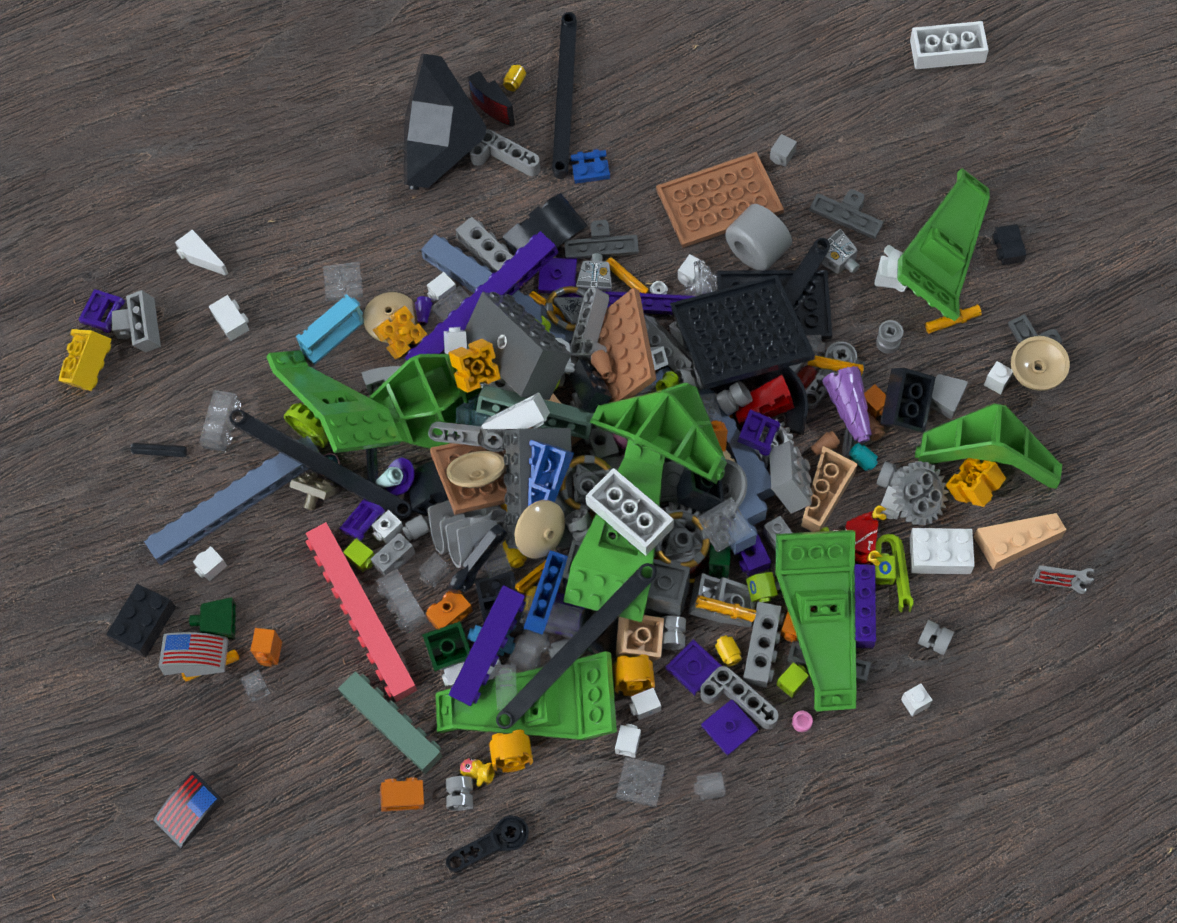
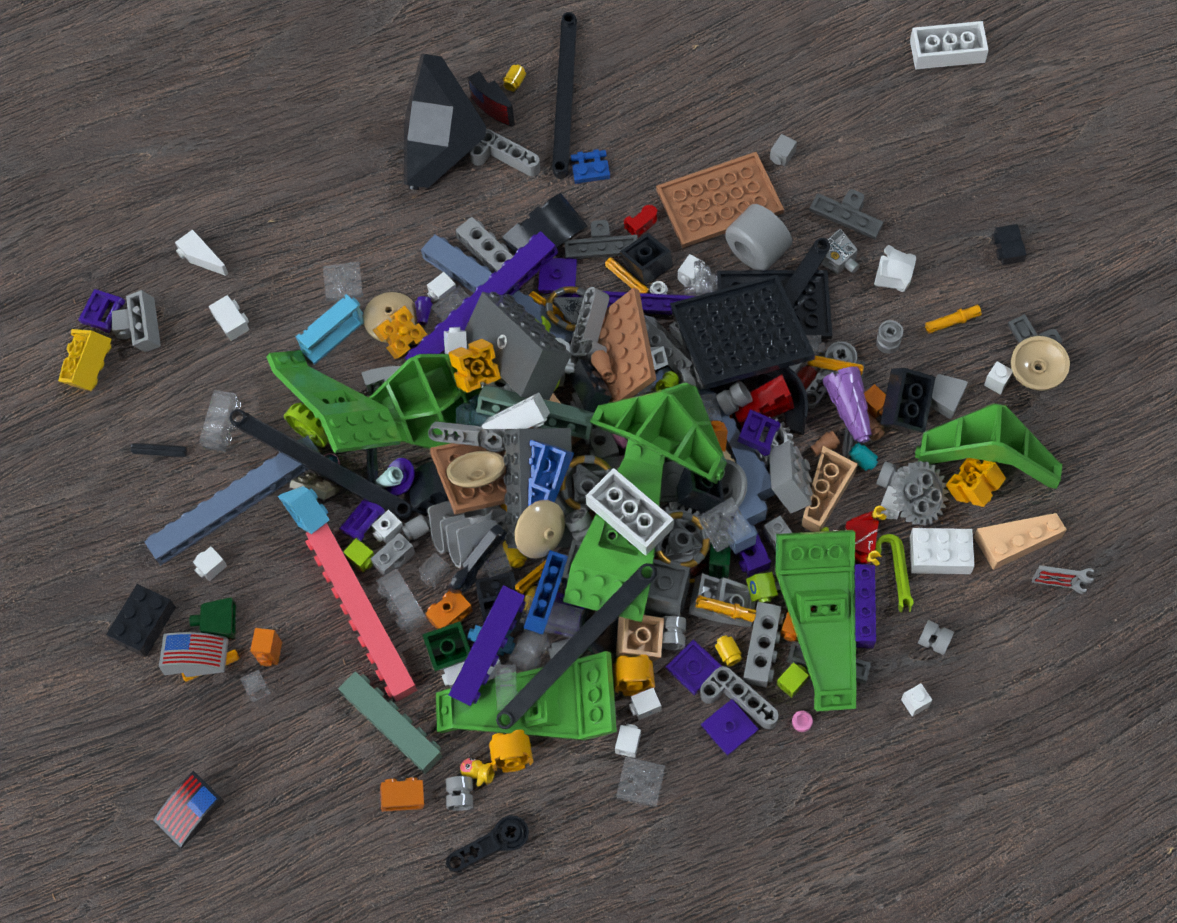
torso [576,253,612,292] -> none
clear brick [693,772,725,801] -> none
lime brick [873,553,896,585] -> none
bright green wing [897,168,990,321] -> none
none -> medium azure slope [278,486,330,534]
none -> black slope [620,233,673,285]
none -> red leg [624,205,657,238]

